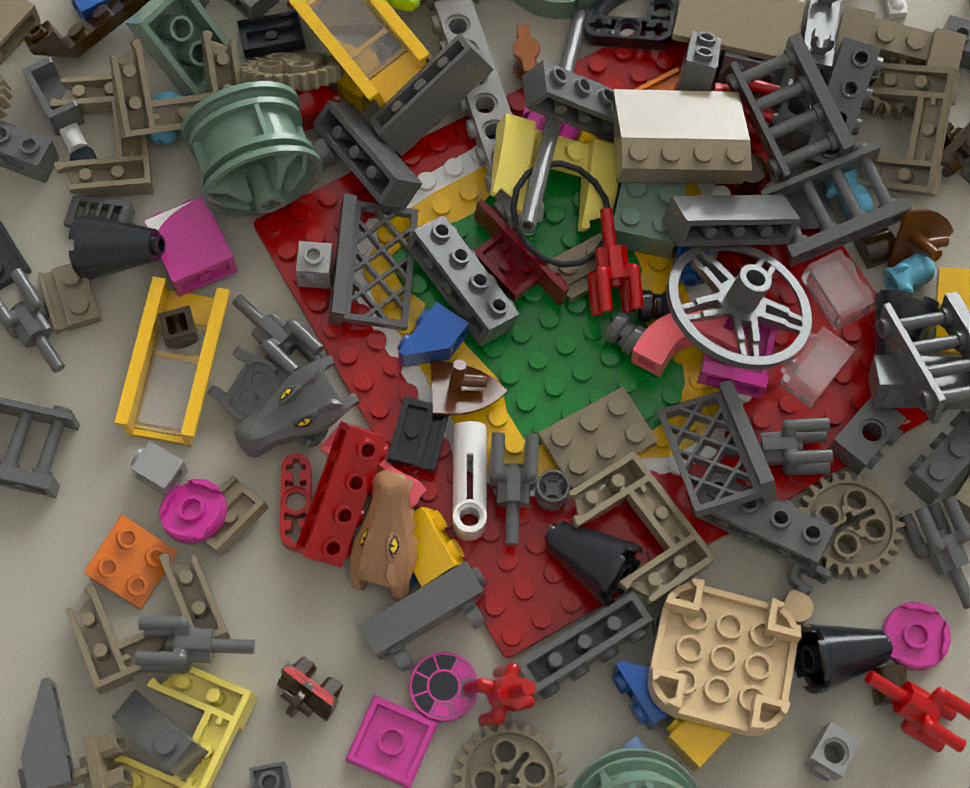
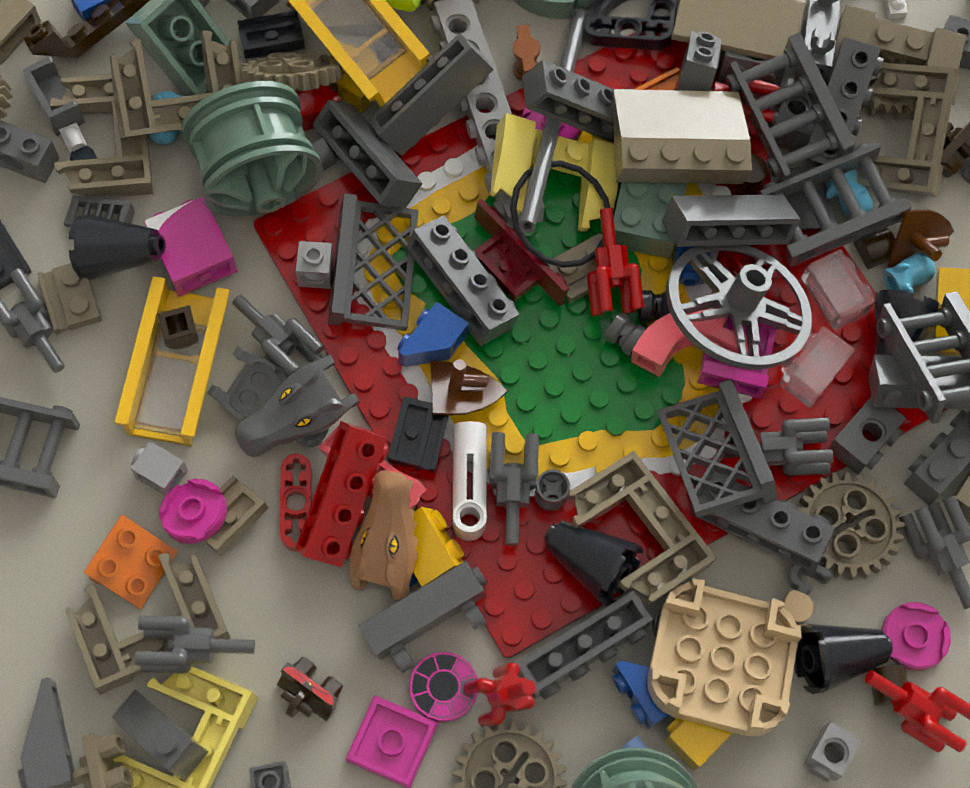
dark tan plate [538,387,658,490] -> none

